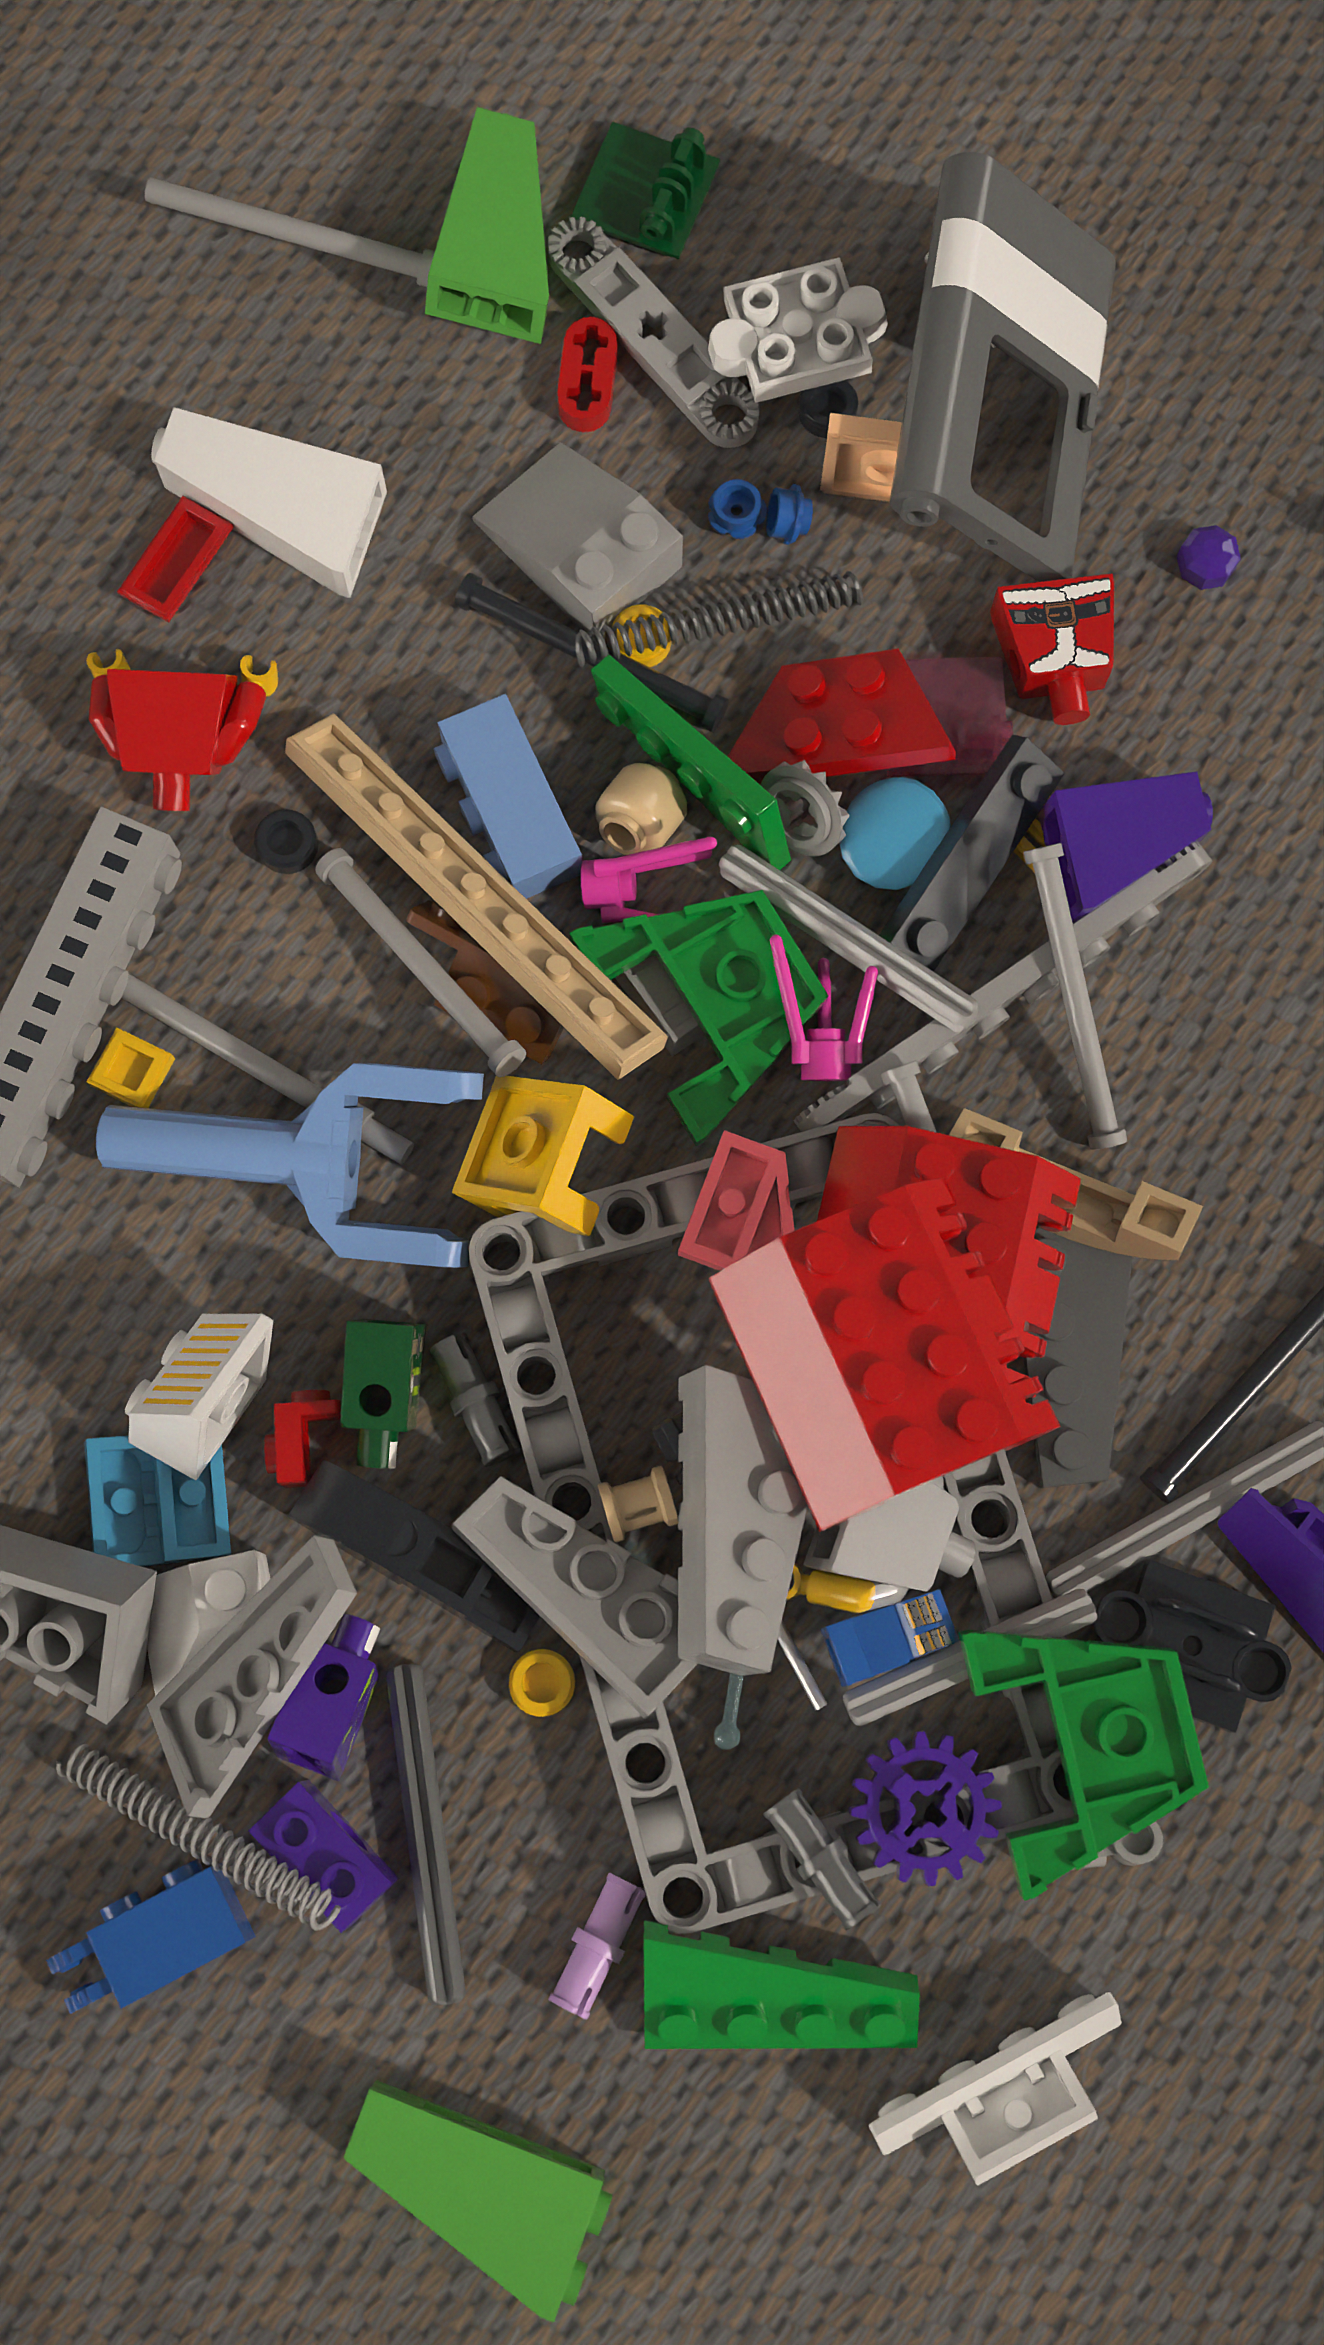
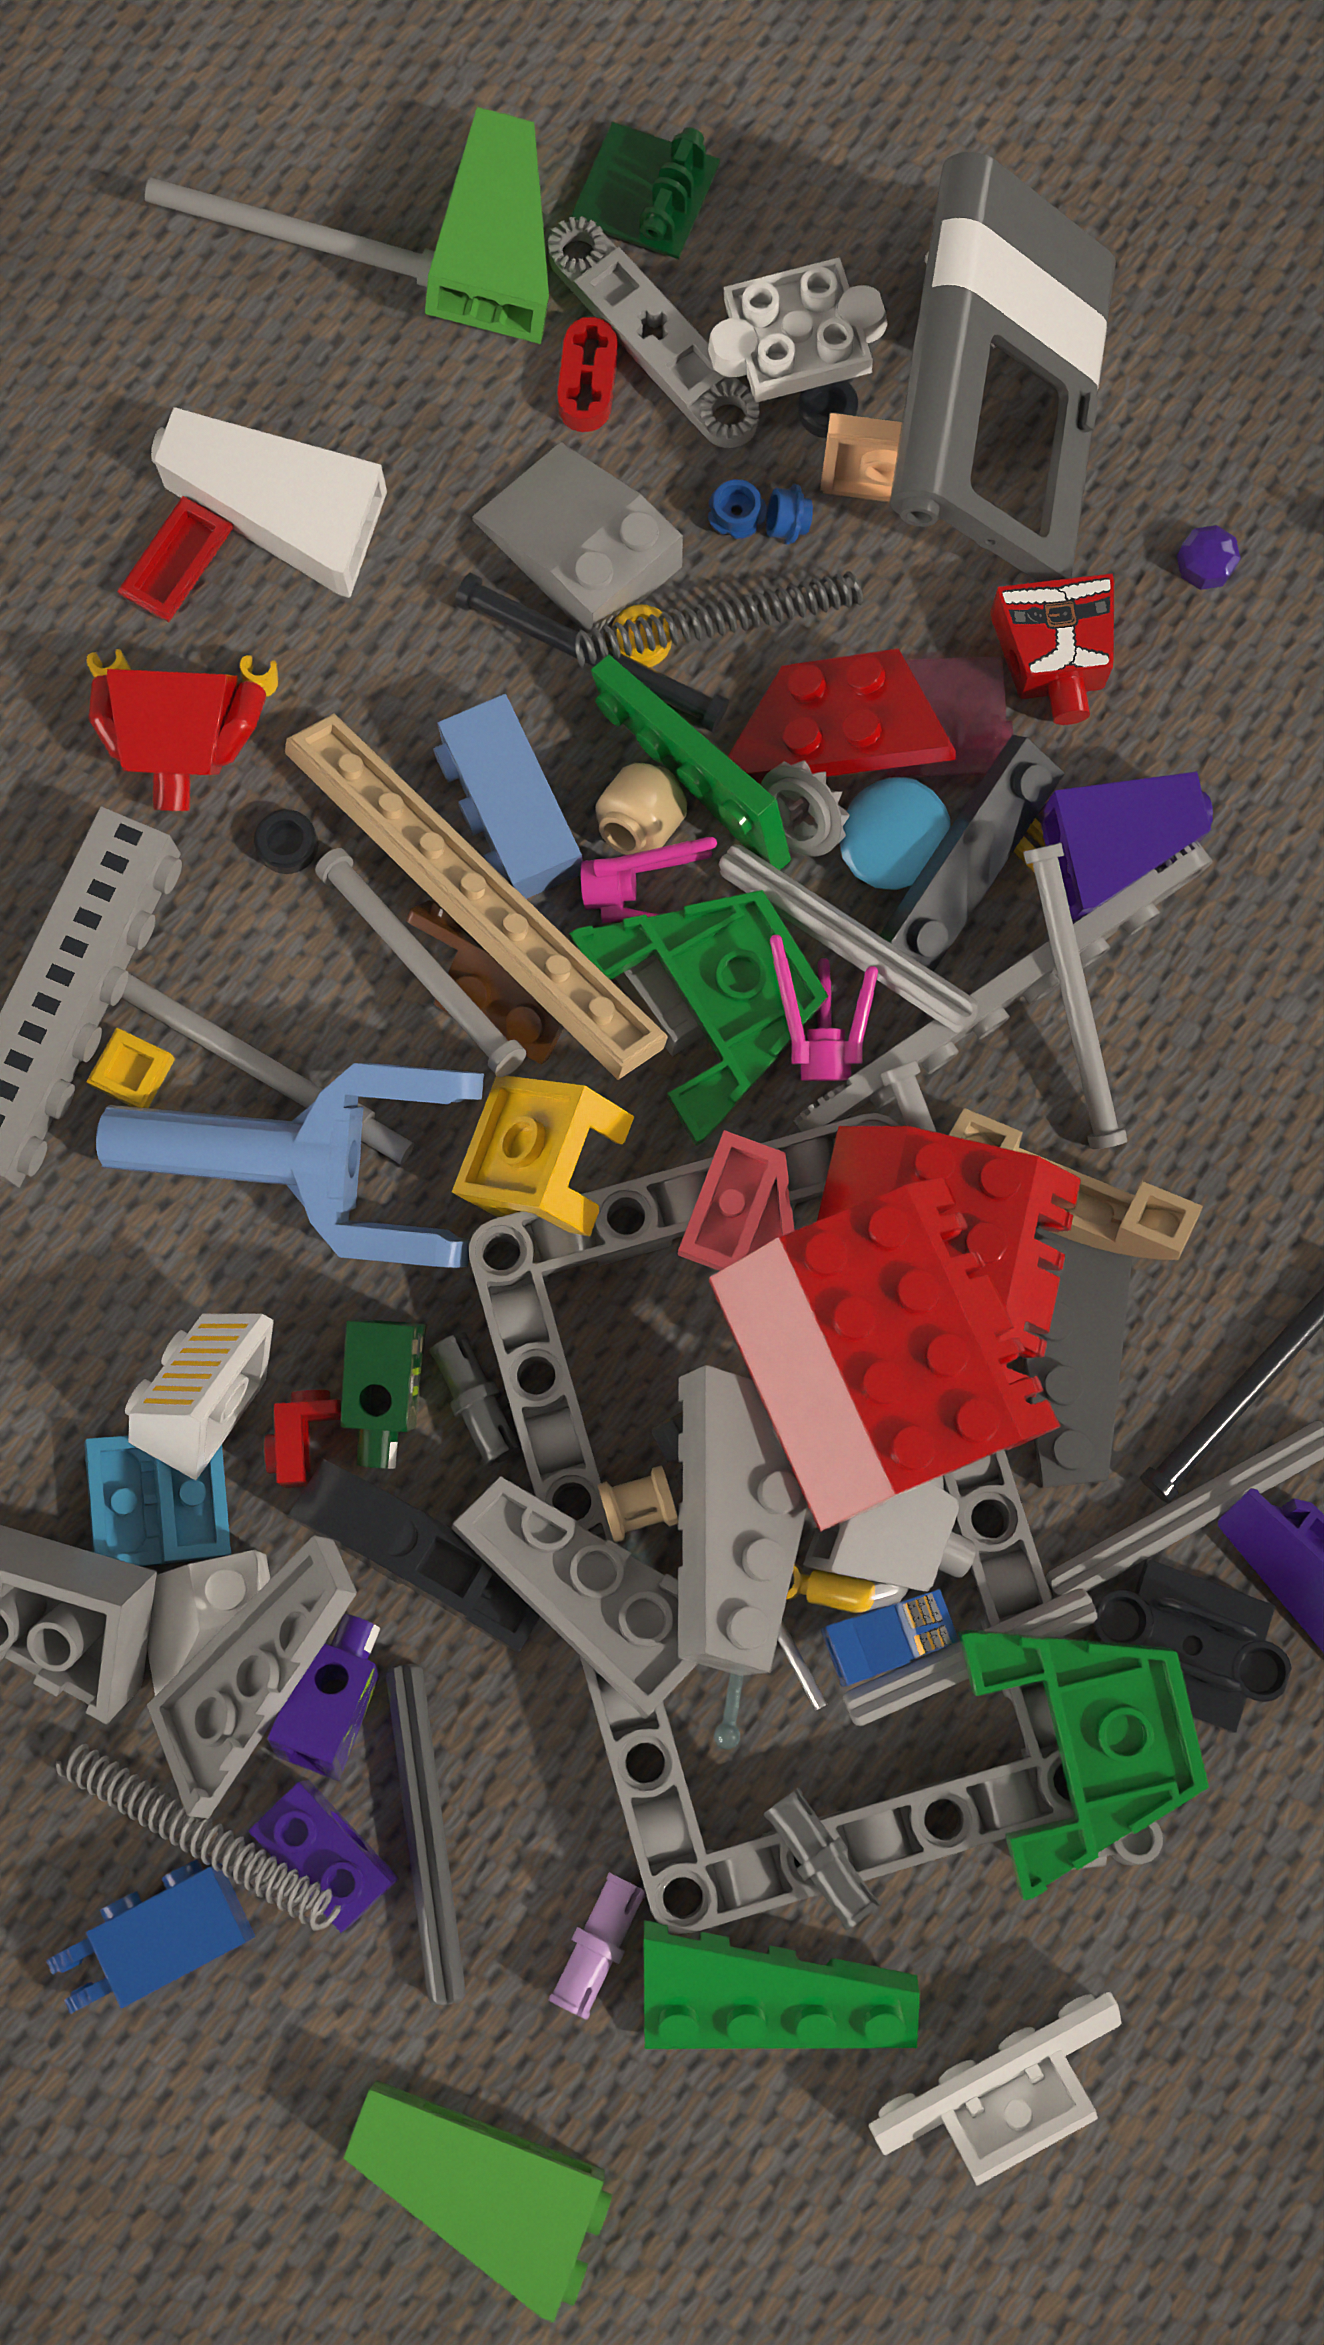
yellow tile [509,1649,576,1717] -> none
dark purple gear [849,1731,1002,1886] -> none

